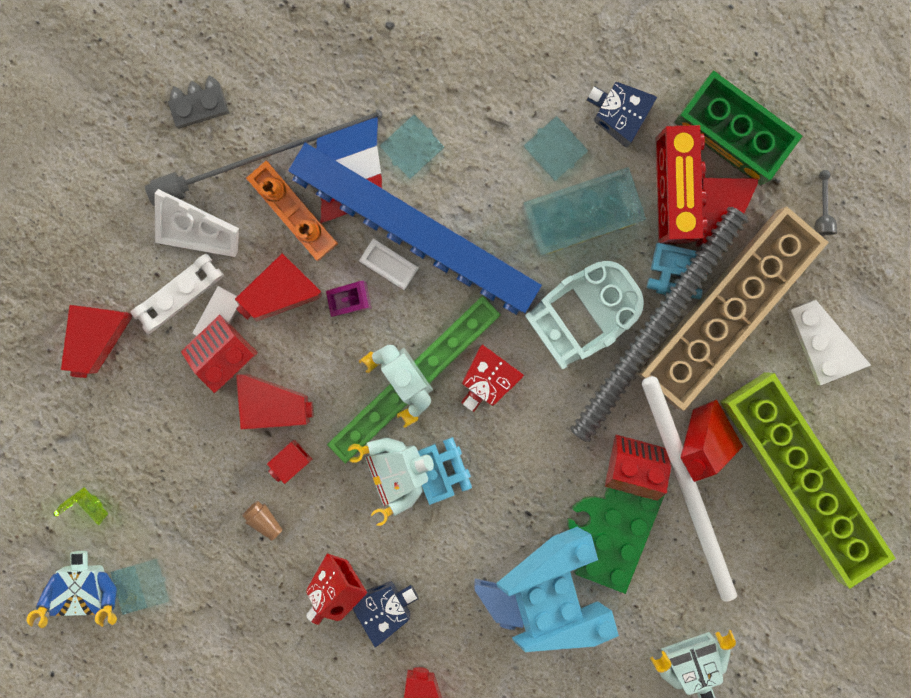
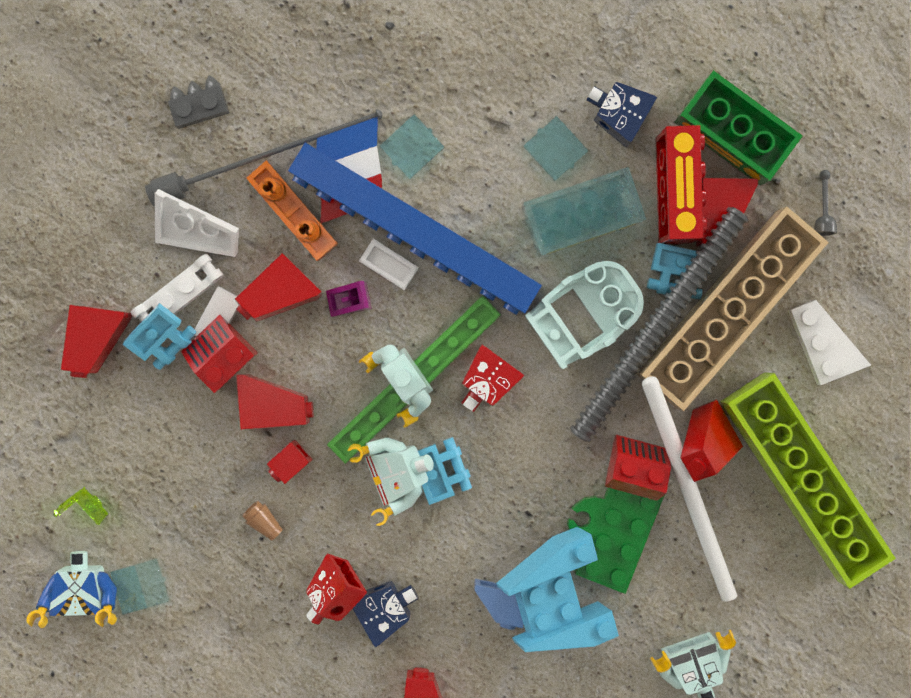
none -> medium azure plate [123,303,196,370]

